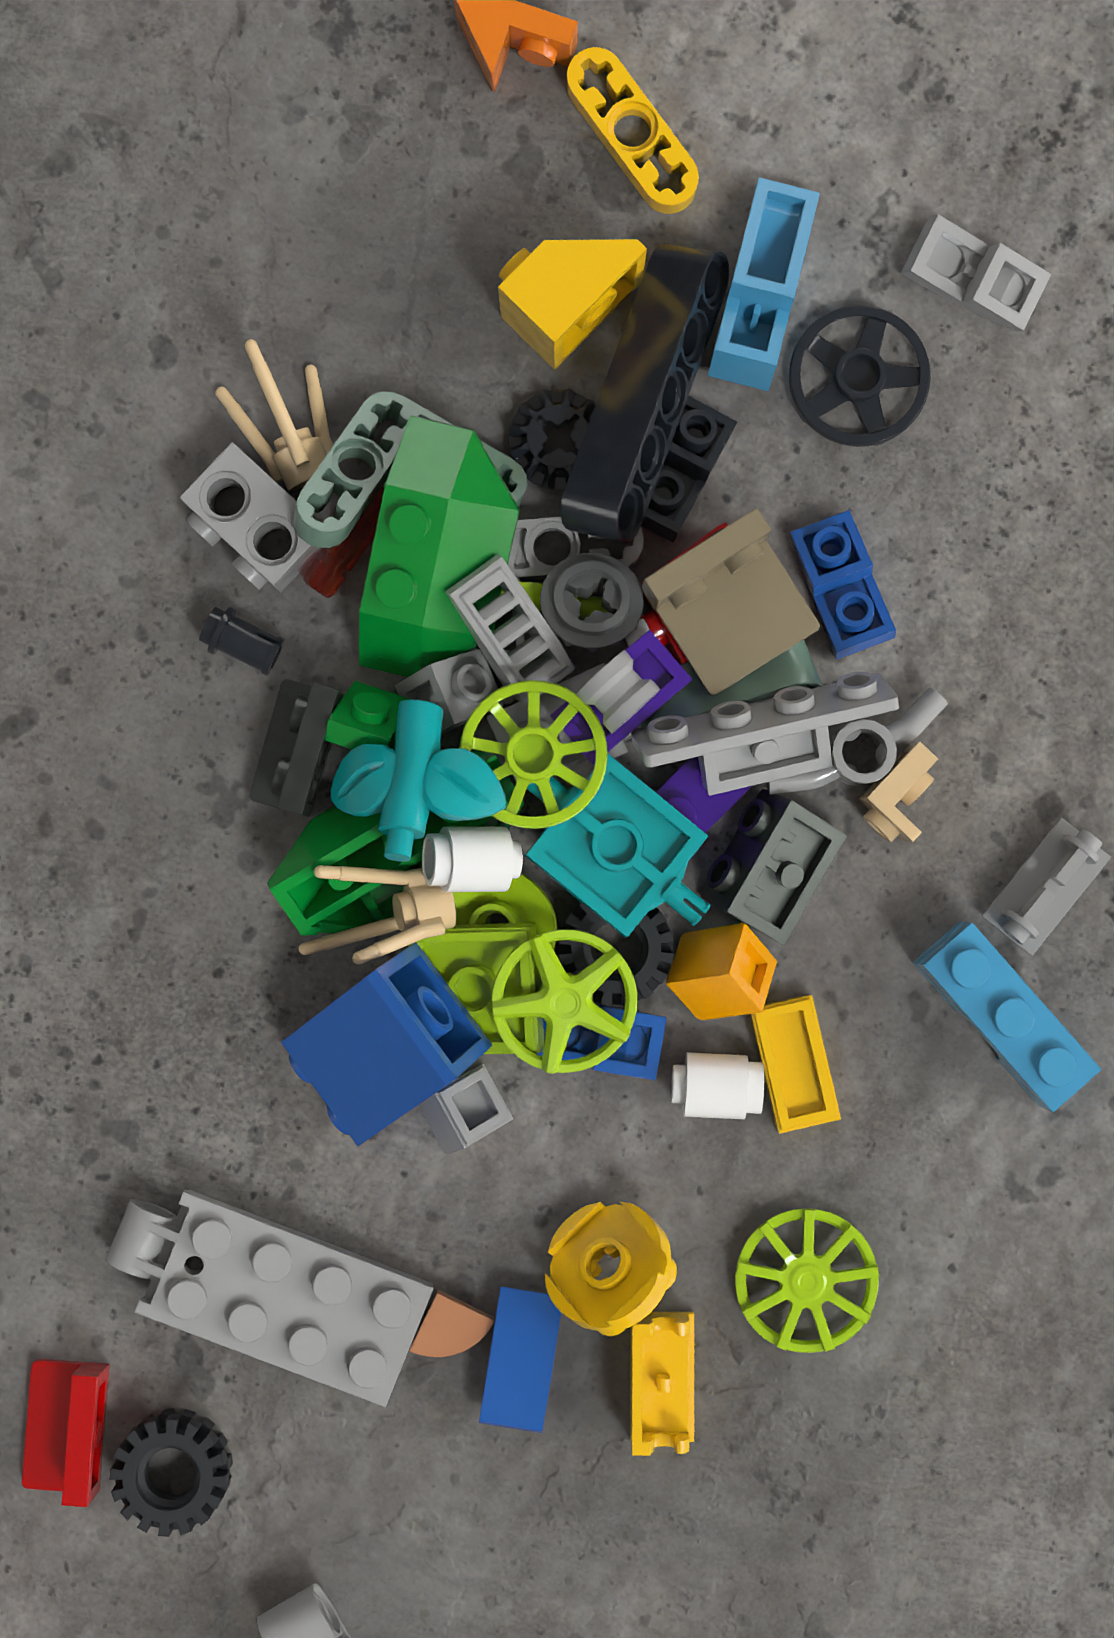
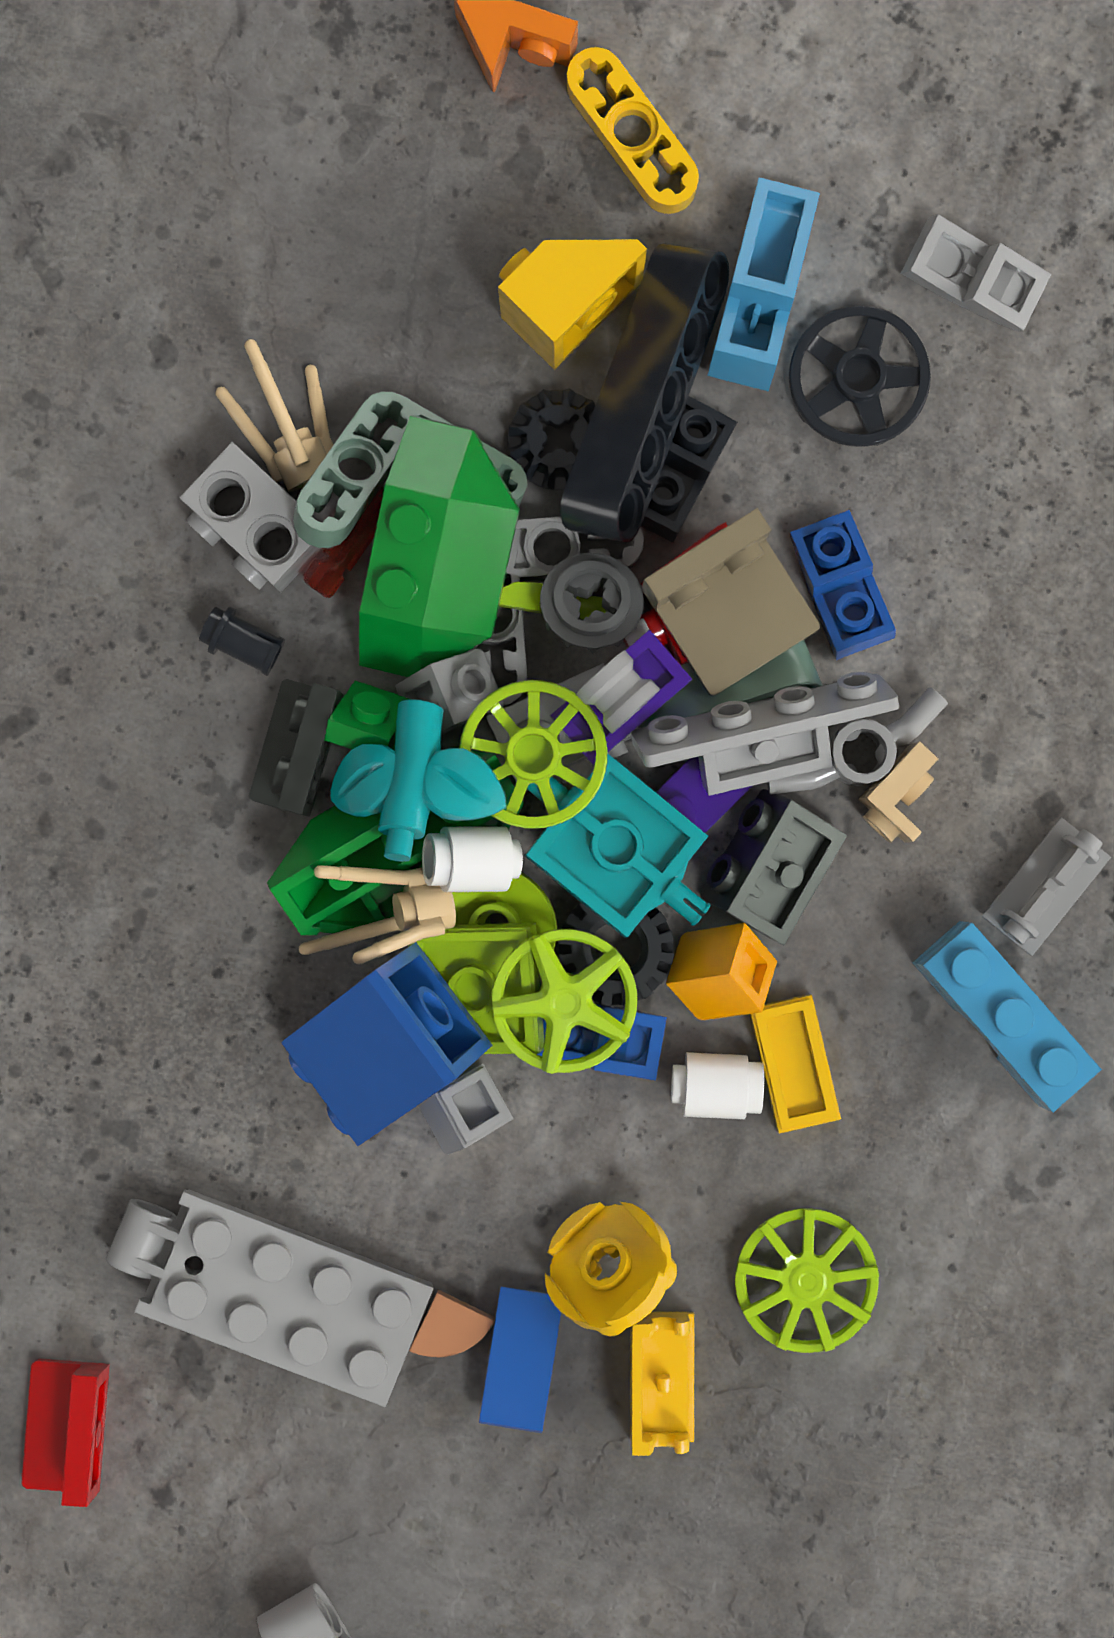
black tyre [109,1408,233,1537] -> none
light grey slope [445,554,575,704] -> none

